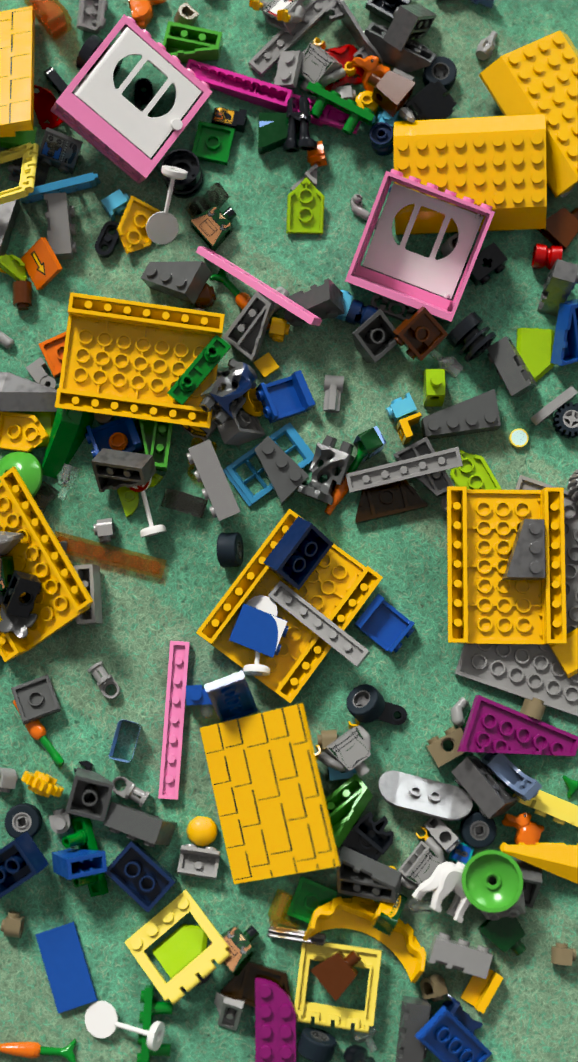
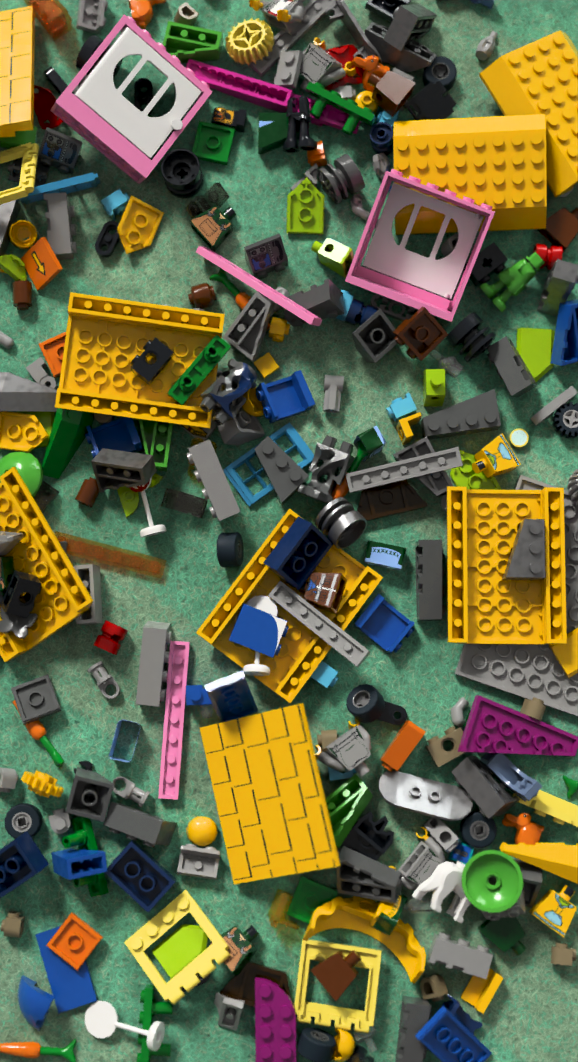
clear piece [57,463,80,500] -> none
light grey plate [93,518,116,543] -> none
orange plate [109,432,128,451] -> none
dark grey wedge [141,261,212,304] -> none
white piece [146,165,188,245] -> none
dark grey axle [268,926,326,946] -> none
light grey bar [398,107,415,122] -> none
none -> yellow hair [9,220,38,249]
none -> blue brick [18,975,55,1031]
none -> orange tile [46,912,103,971]
none -> reddish brown brick [75,477,100,508]
none -> red wheel [93,620,128,655]
none -> black brick [130,338,174,385]
none -> light grey wedge [136,621,172,707]
none -> light yellow gear [226,18,275,66]
none -> dark grey slope [244,233,288,279]
none -> reddish brown torso [298,572,347,614]
none -> medium azure brick [310,661,339,689]
none -> lime torso [311,238,354,278]
none -> flat silver wheel [315,497,367,549]
none -> dark grey wheel [317,154,365,204]
none -> yellow hair [332,1028,355,1062]
none -> piece [364,540,406,571]
none -> light grey piece [372,152,390,180]
none -> orange slope [380,720,426,772]
none -> dark grey wedge [415,540,445,621]
none -> yellow torso [472,433,521,478]
none -> bright green piece [479,252,545,313]
none -> yellow torso [529,884,577,937]

